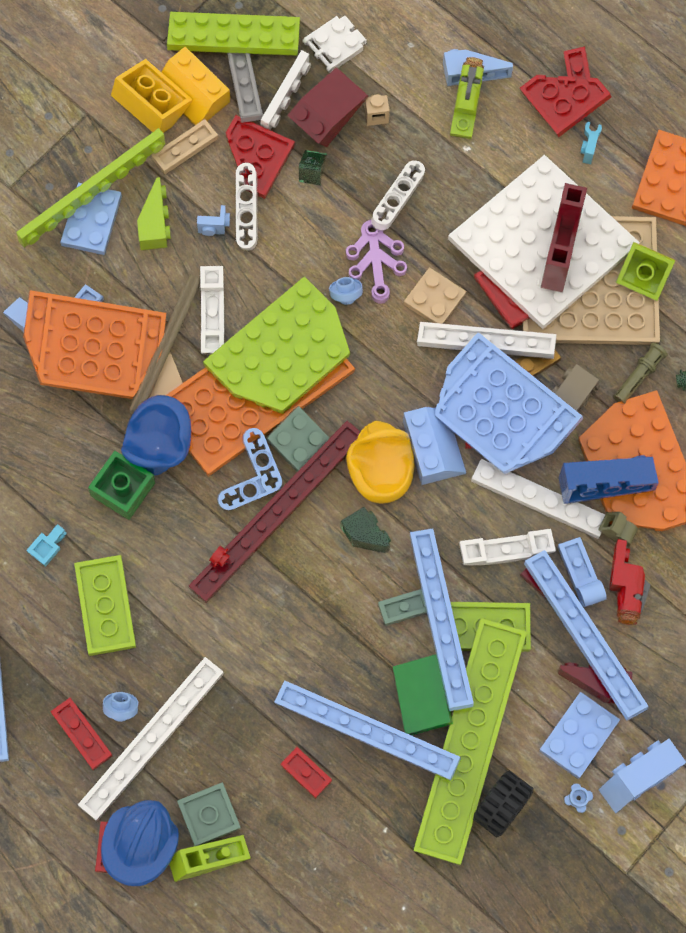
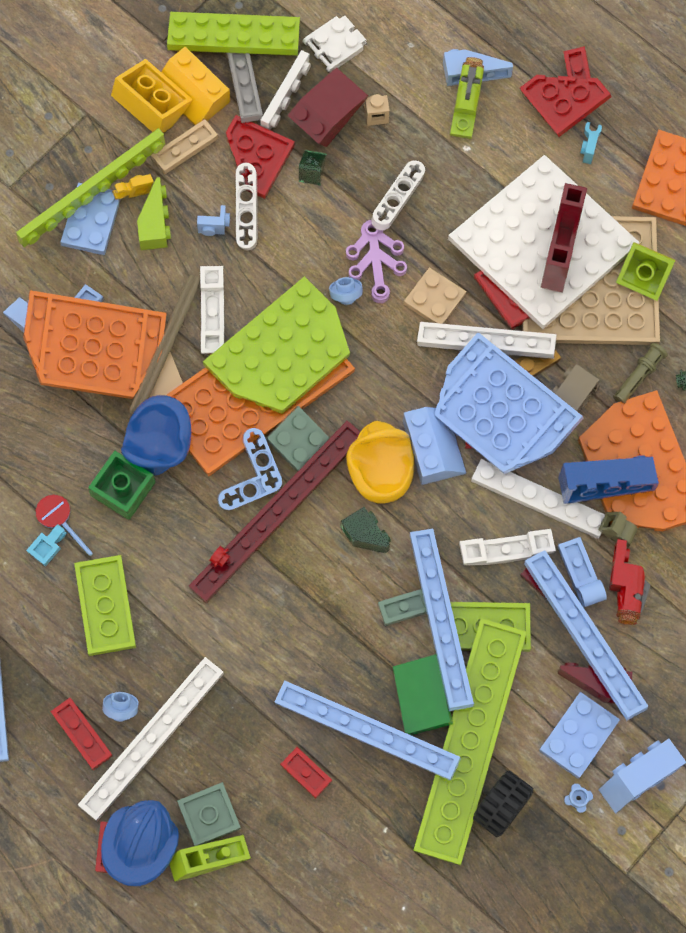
none -> red piece [35,494,93,556]
none -> yellow plate [112,174,154,200]

